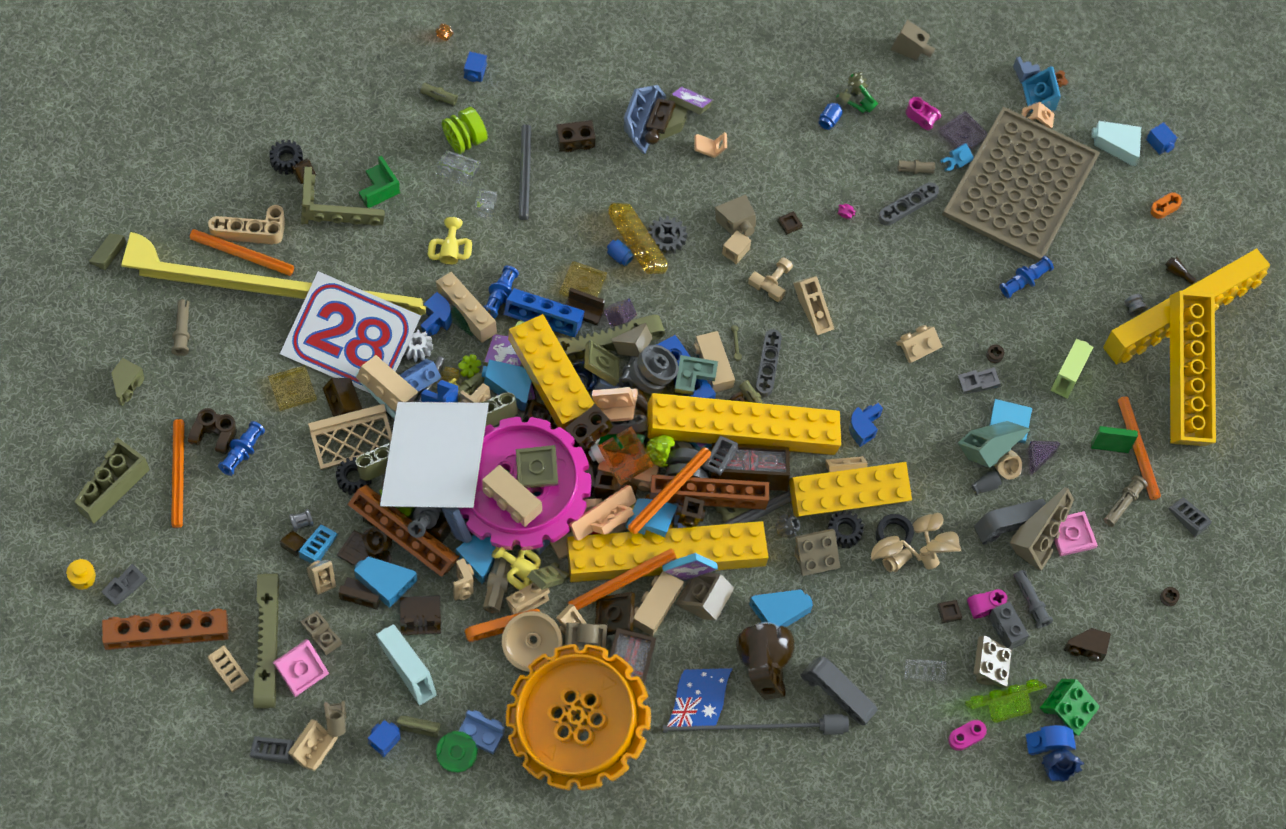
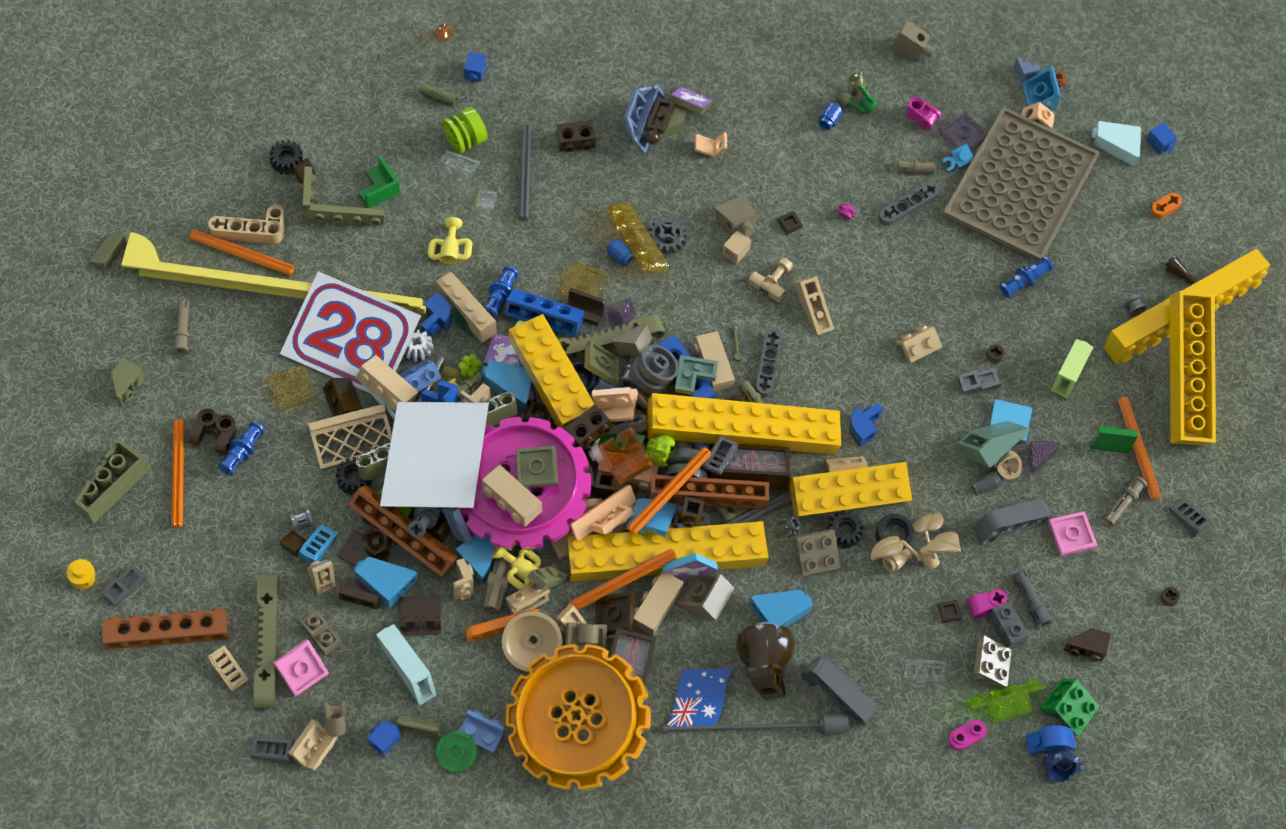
dark tan wedge [1010,487,1074,571] -> none

